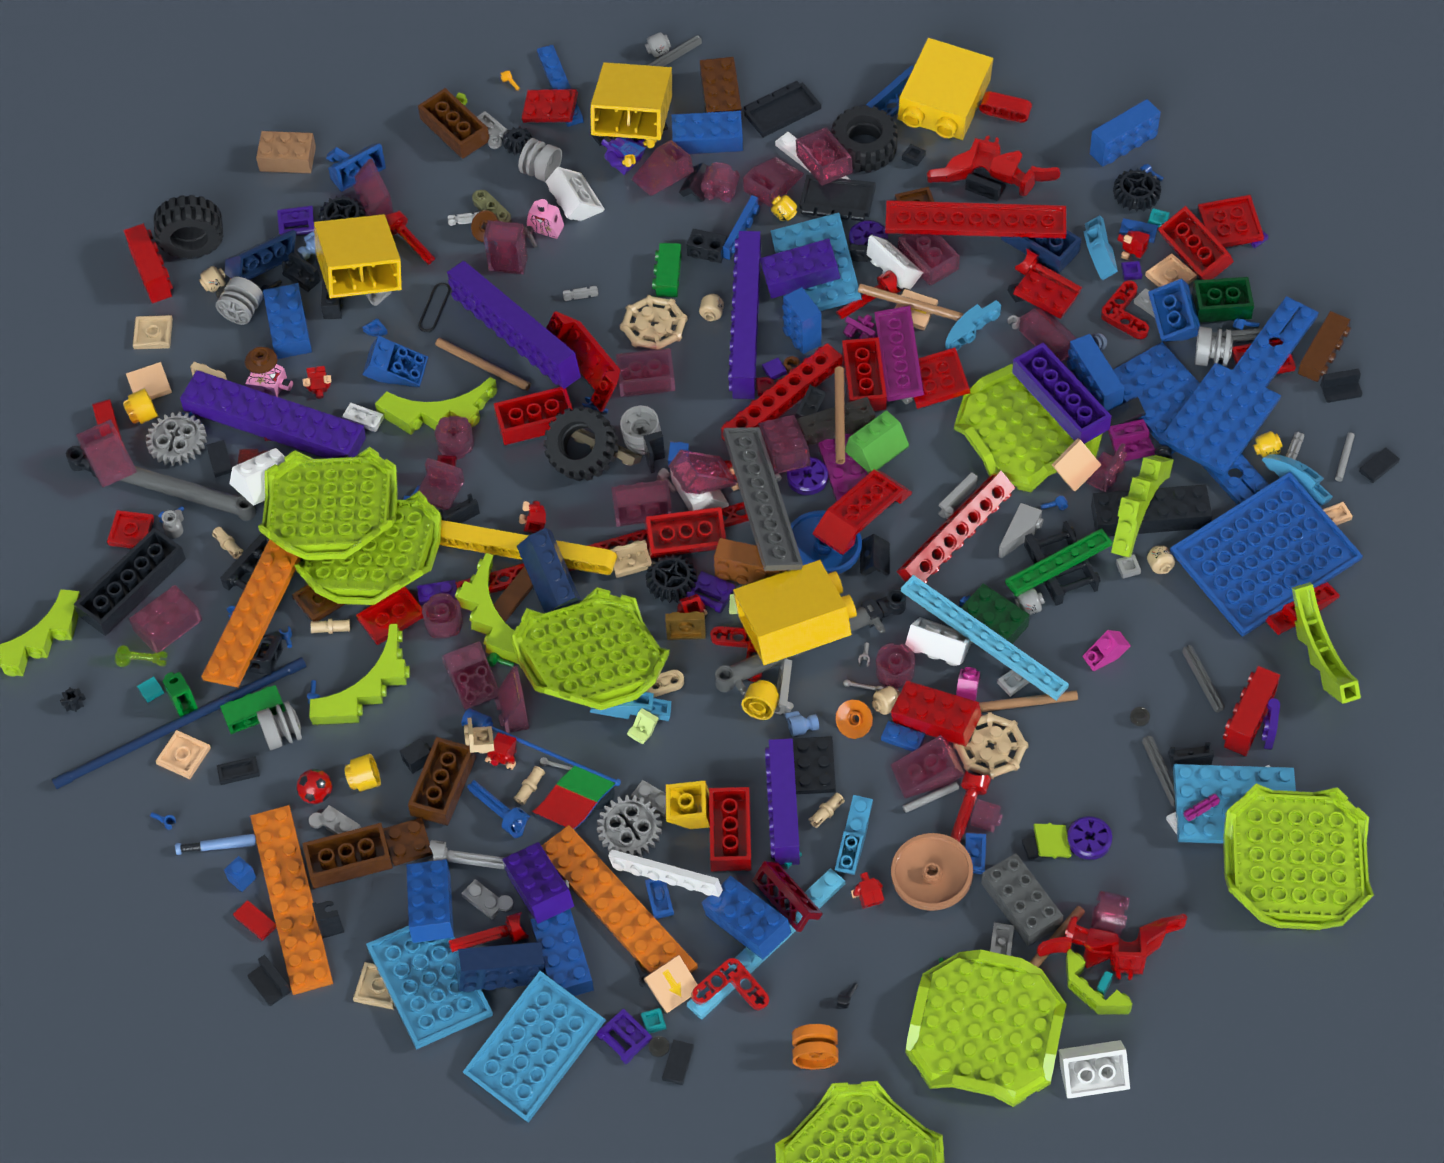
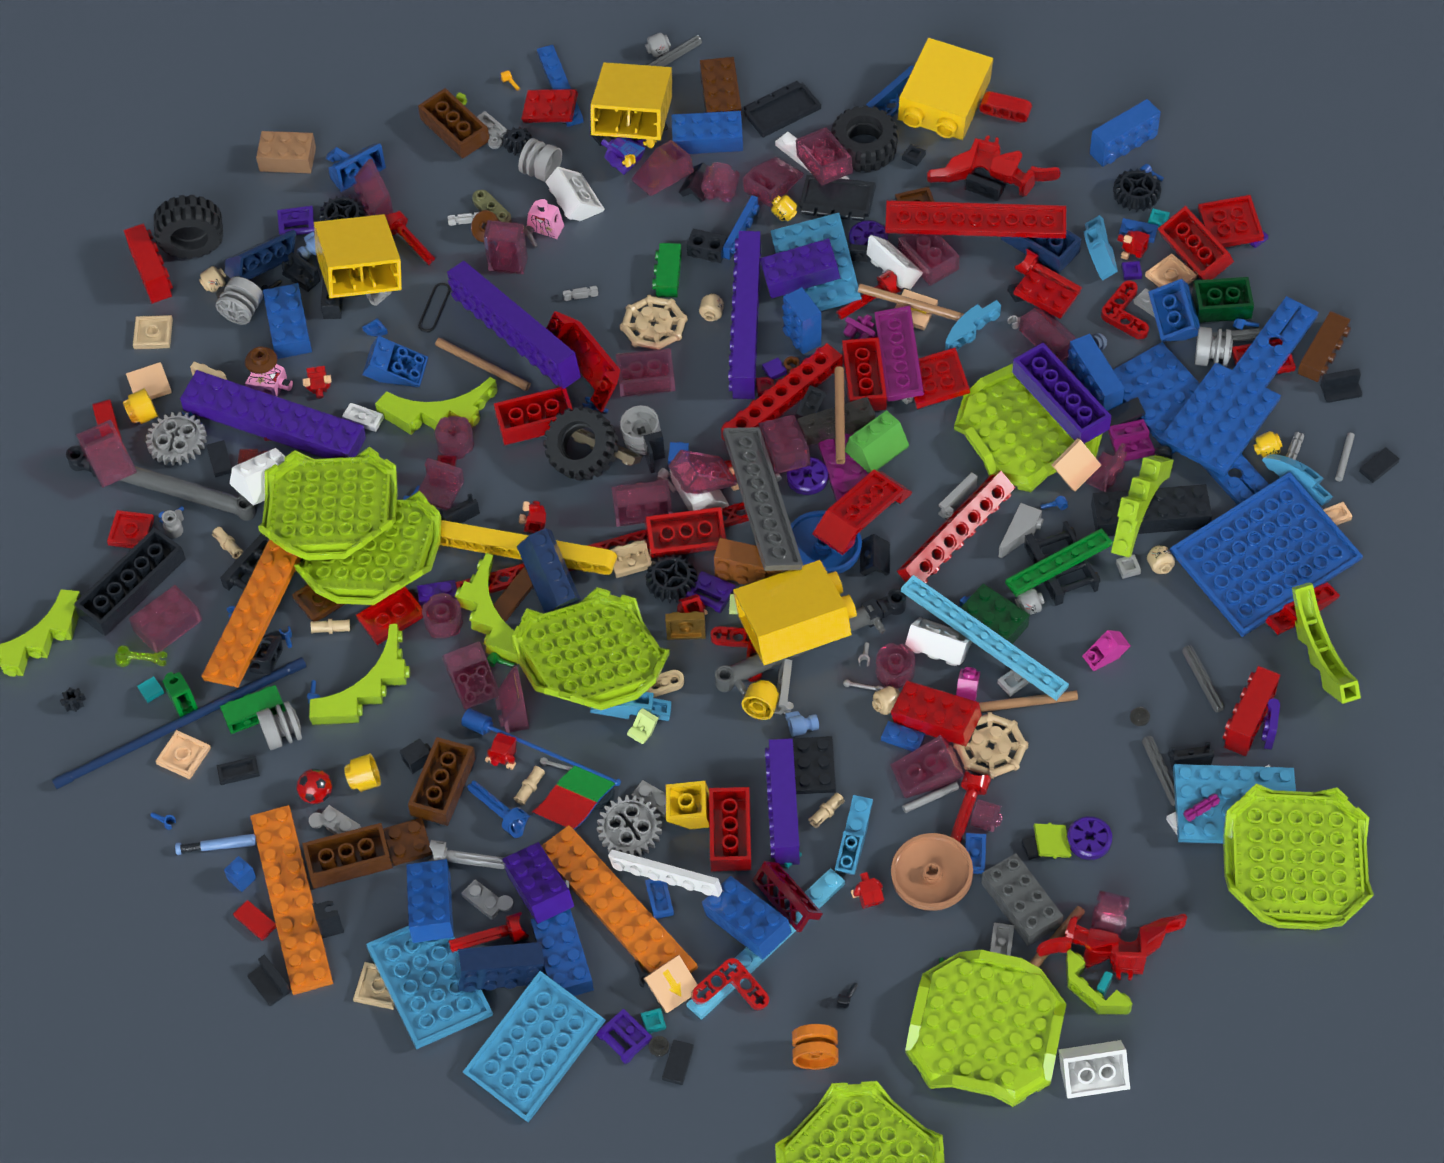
tan bracket [464,718,494,753] -> none
orange dish [836,699,873,739] -> none

